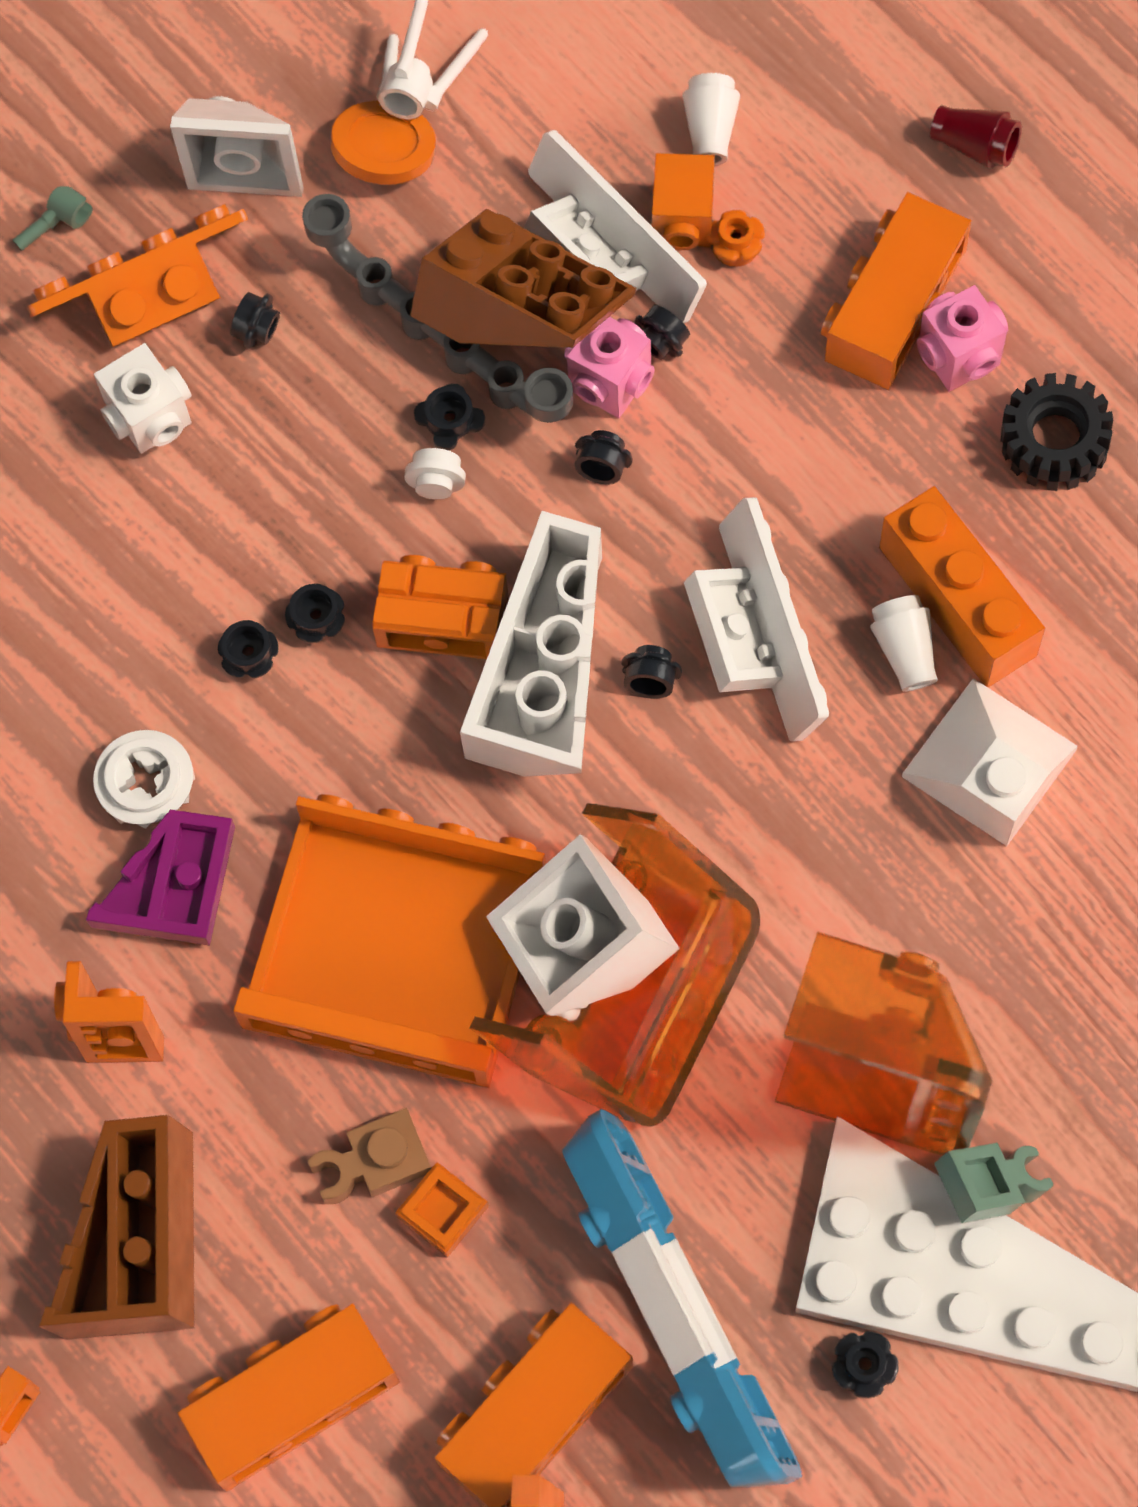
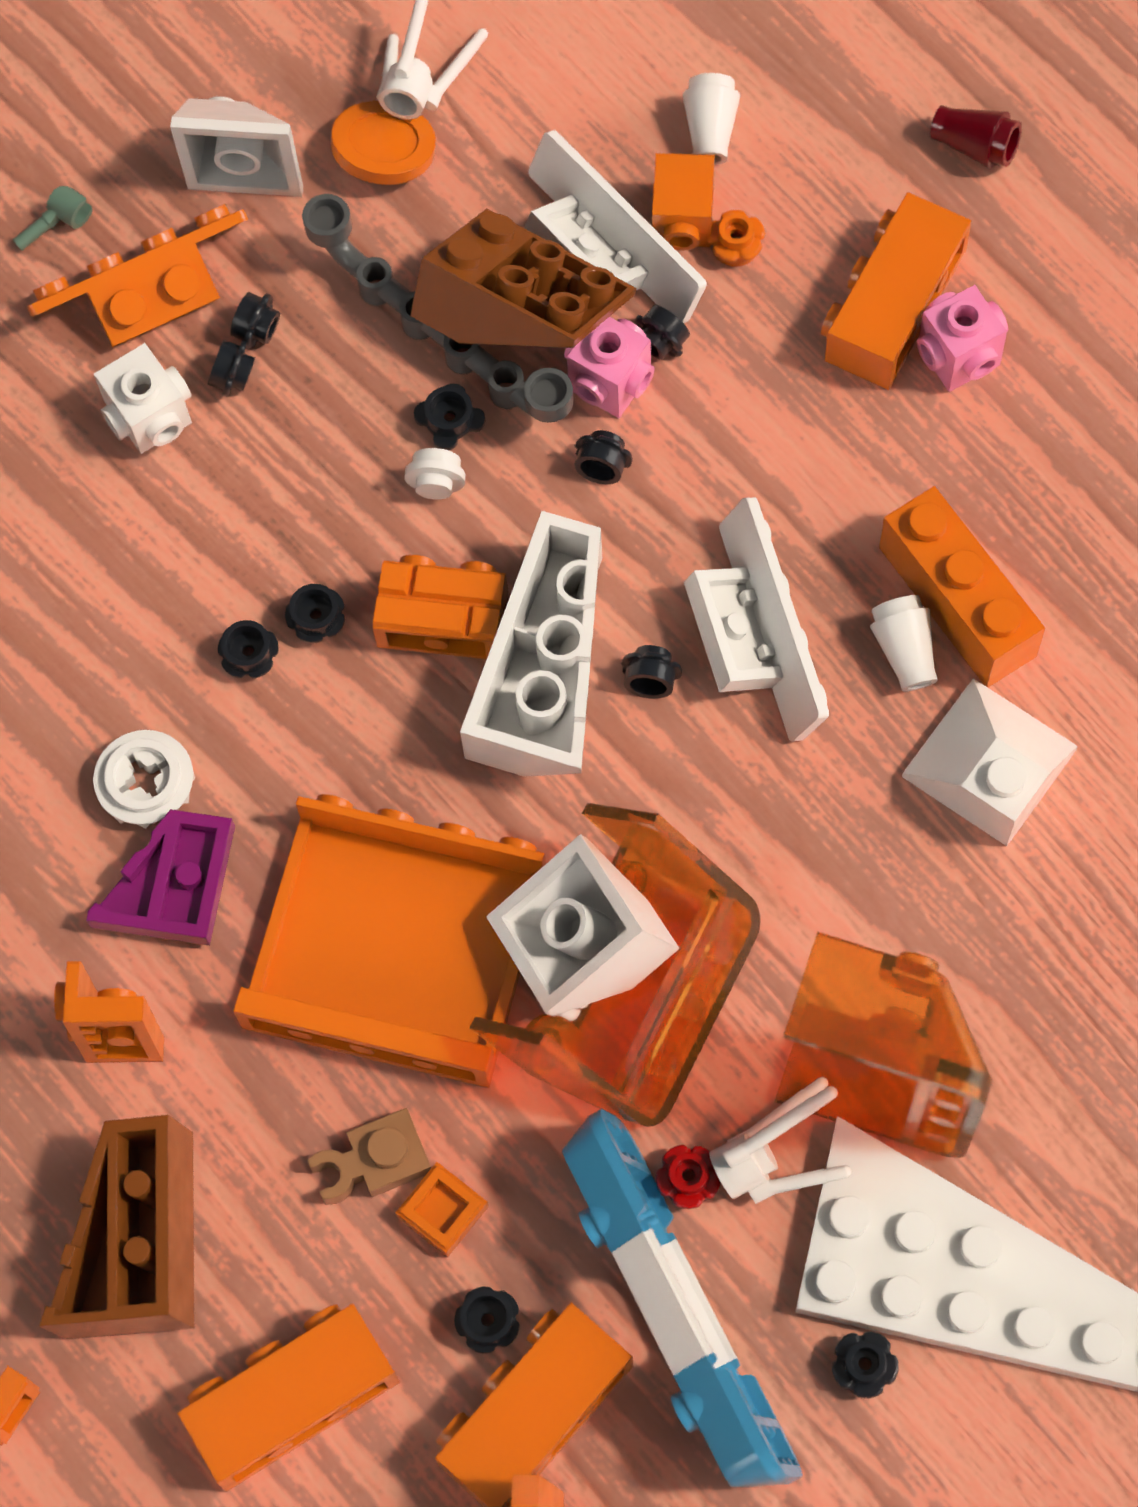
sand green plate [934,1143,1054,1223] -> none
black tyre [1000,373,1114,491] -> none
none -> black plate [207,340,255,397]
none -> black plate [454,1286,520,1353]
none -> red plate [656,1145,721,1209]
none -> white plant [709,1077,851,1204]

